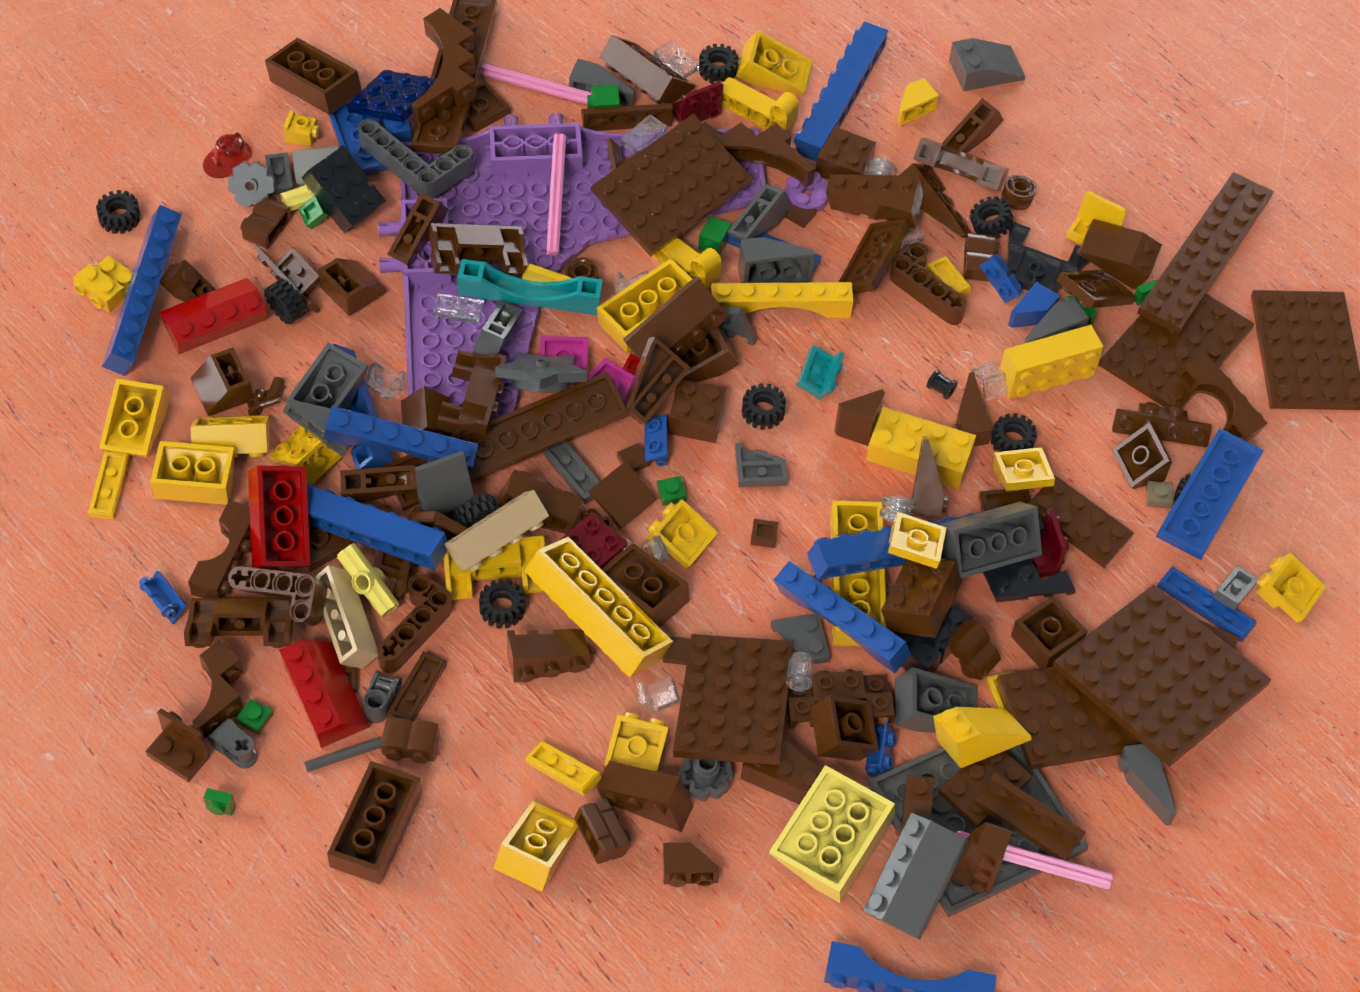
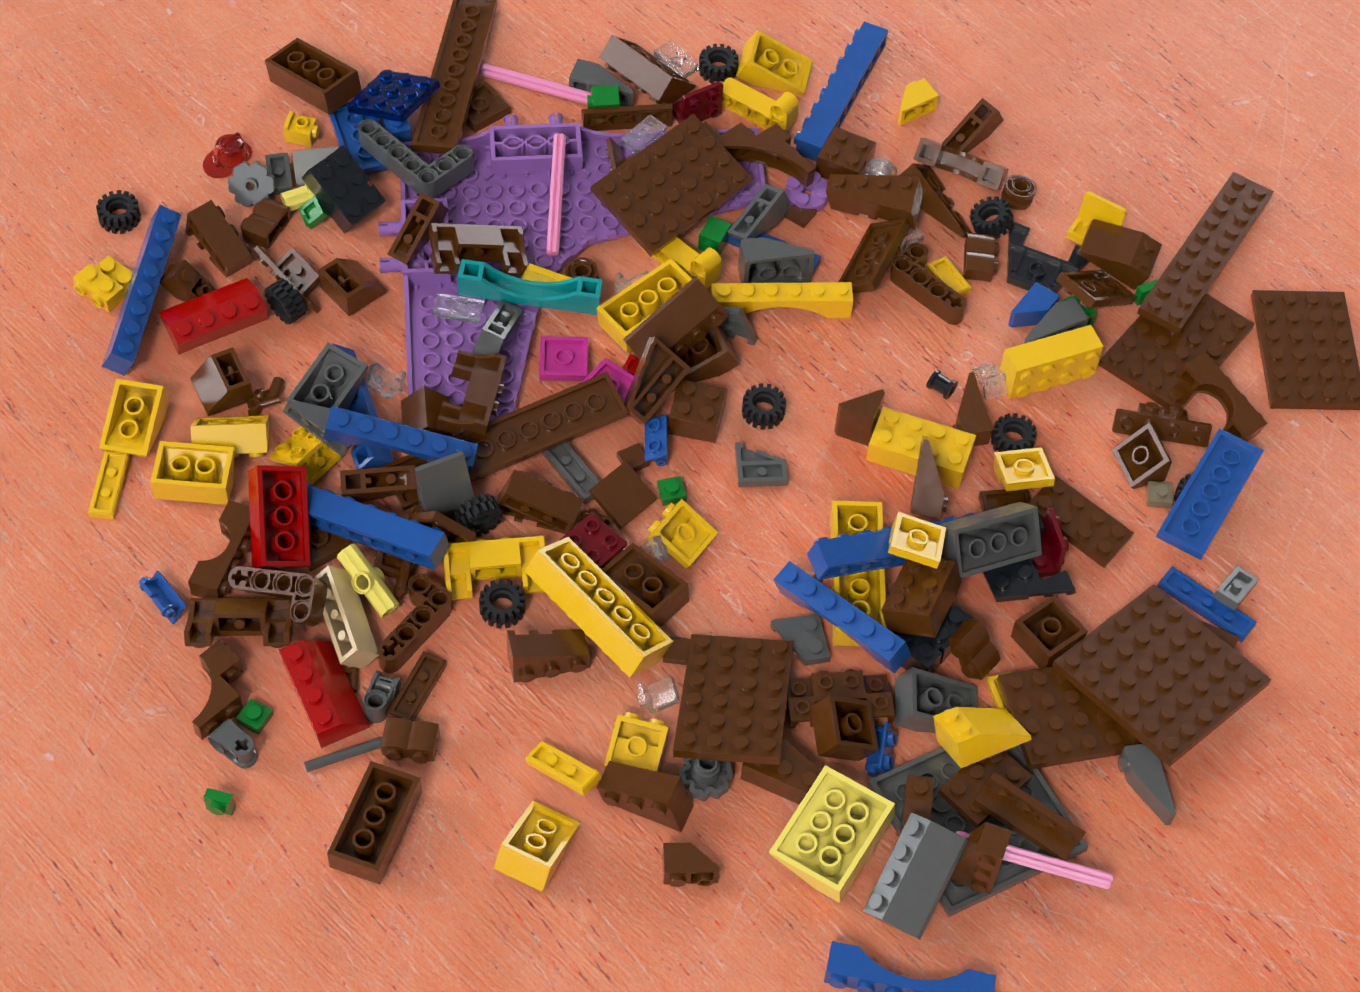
reddish brown bracket [146,708,209,783] -> none
reddish brown arch [411,8,477,125] -> none
tan brick [444,490,549,571] -> none
dark grey plate [495,353,588,393] -> none
reddish brown brick [574,799,631,864] -> none
reddish brown plate [750,519,779,548] -> none
clear brick [786,652,814,692] -> none
teal bracket [796,345,844,399] -> none
clear wheel [879,494,917,522] -> none
dark grey slope [949,38,1025,91] -> none
blue hinge [979,253,1023,303] -> none
yellow plate [1256,552,1326,623] -> none
none -> reddish brown wedge [185,200,252,278]

